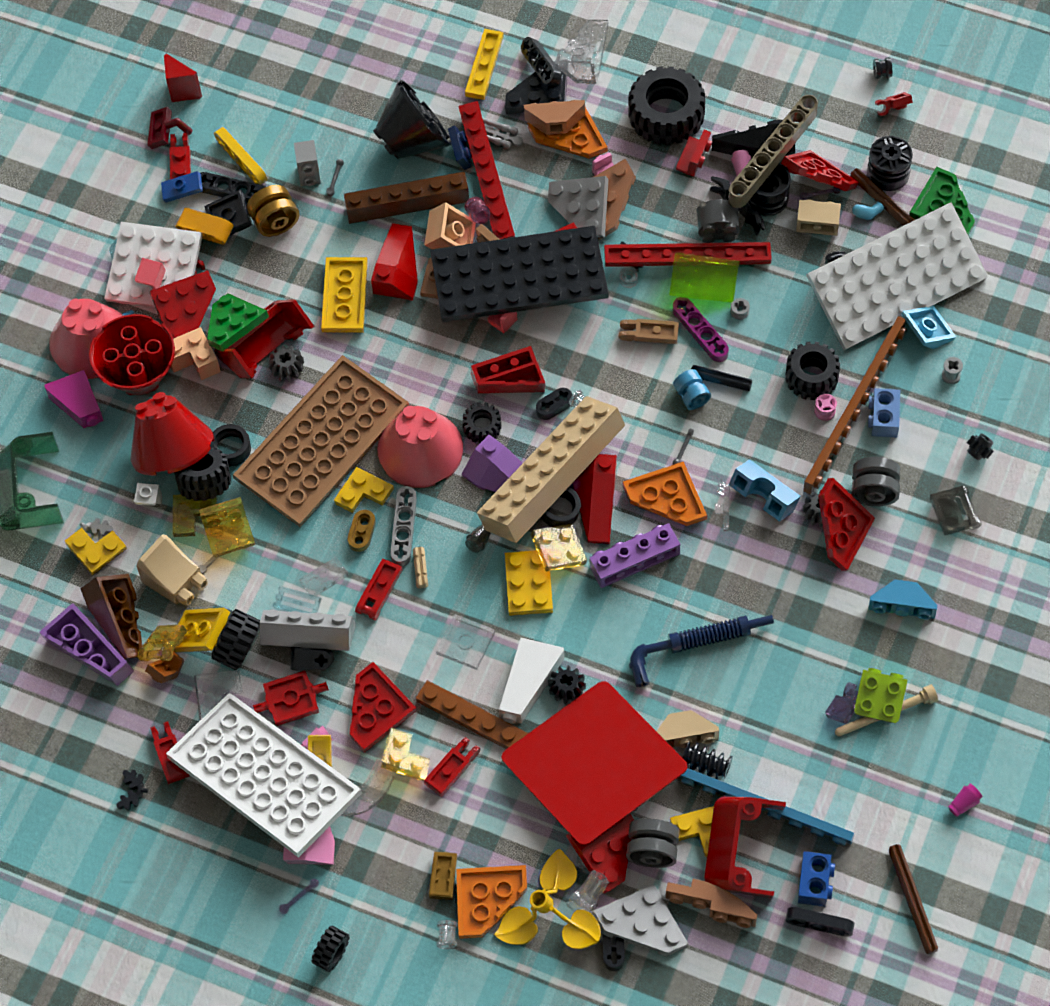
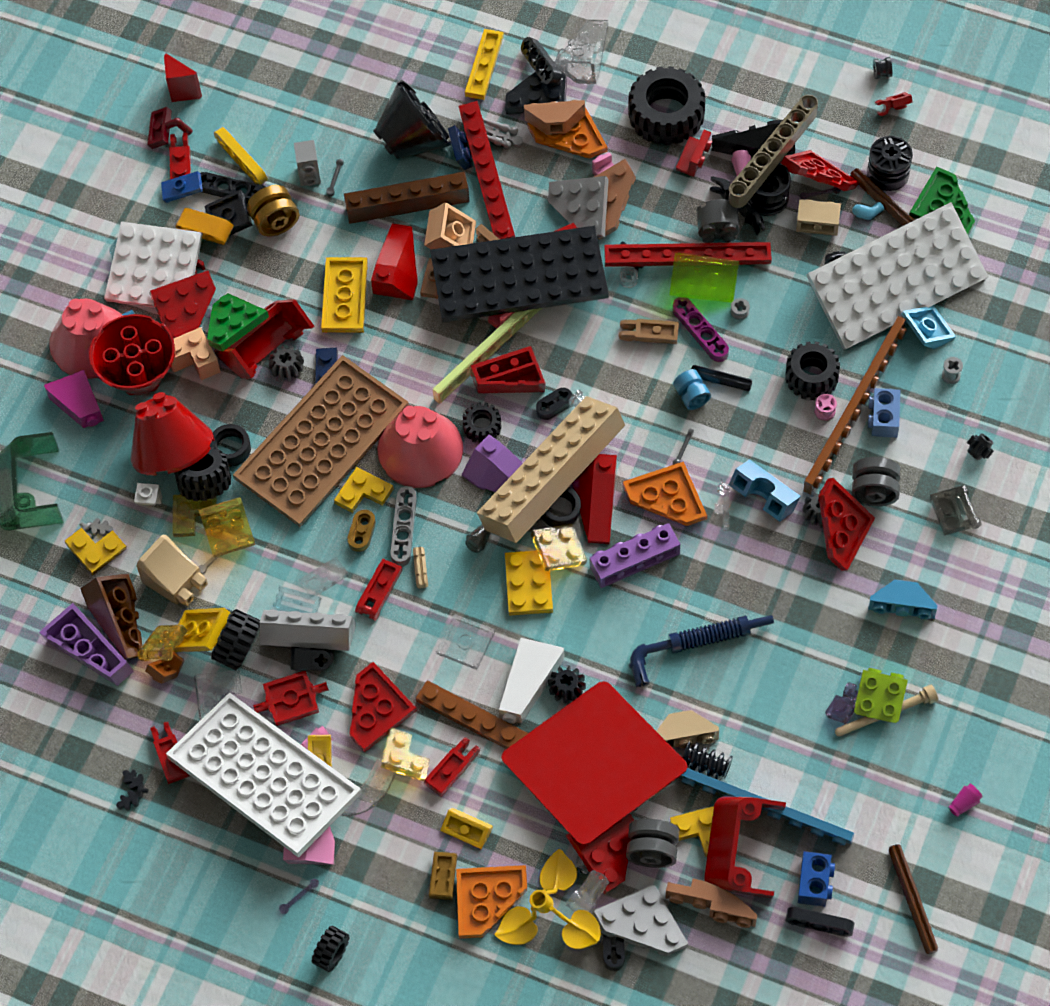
coral panel [135,258,166,289] -> none
clear bush [437,920,458,949] -> none
clear pink brick [465,197,490,224] -> none
none -> dark blue plate [316,347,338,383]
none -> yellowish green tile [433,308,542,404]
none -> yellow slope [440,808,493,849]

